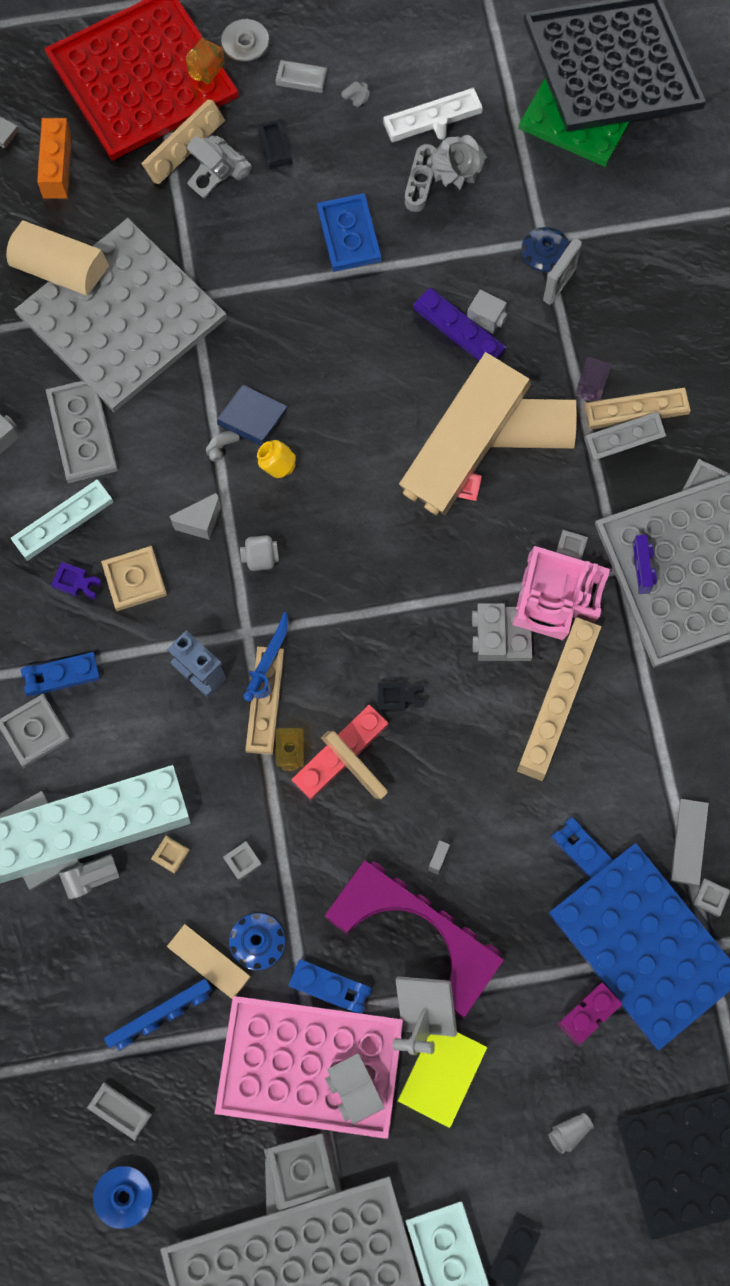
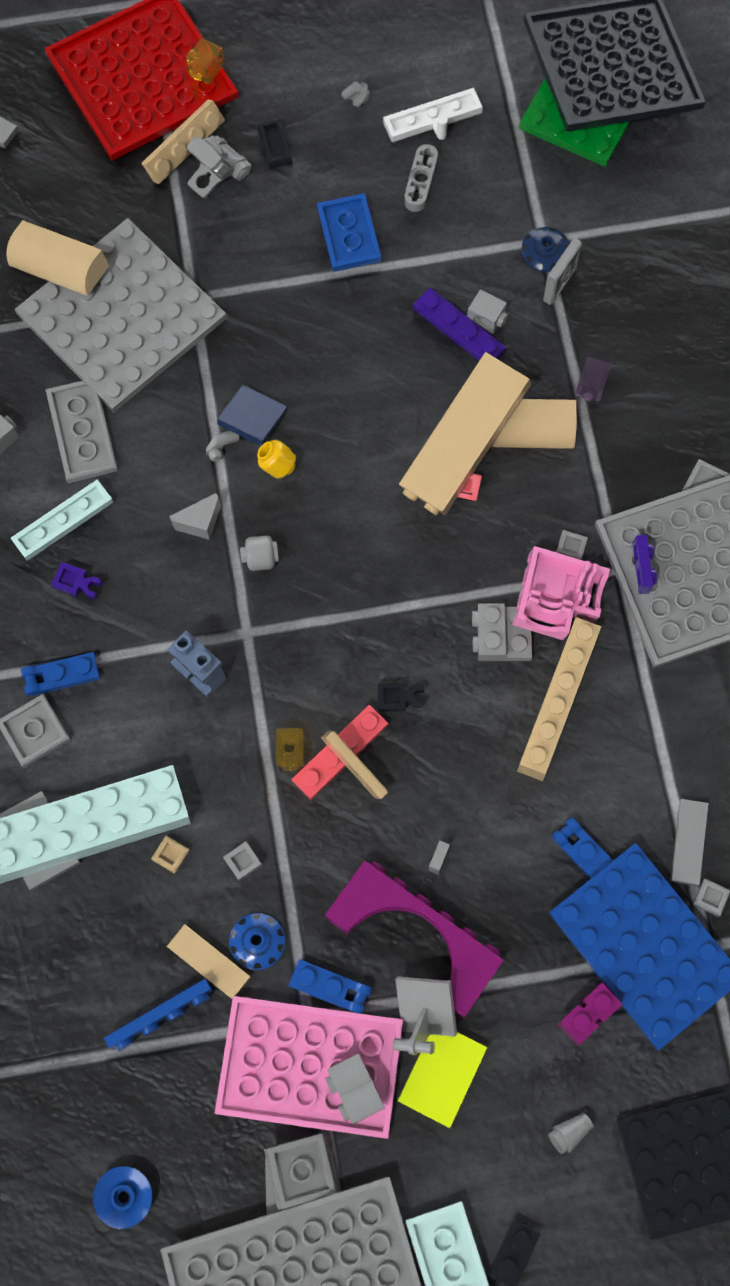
orange brick [37,118,72,199] -> none
light grey piece [58,854,120,899] -> none
light grey tile [87,1083,152,1140] -> none
tan tile [101,546,167,611] -> none
light grey dish [221,19,269,61] -> none
blue sword [243,612,288,702] -> none
tan tile [246,647,284,755] -> none
light grey tile [275,60,327,93] -> none
light grey hair [430,135,487,190] -> none
tan tile [584,388,691,430] -> none
light grey plate [584,412,666,461] -> none

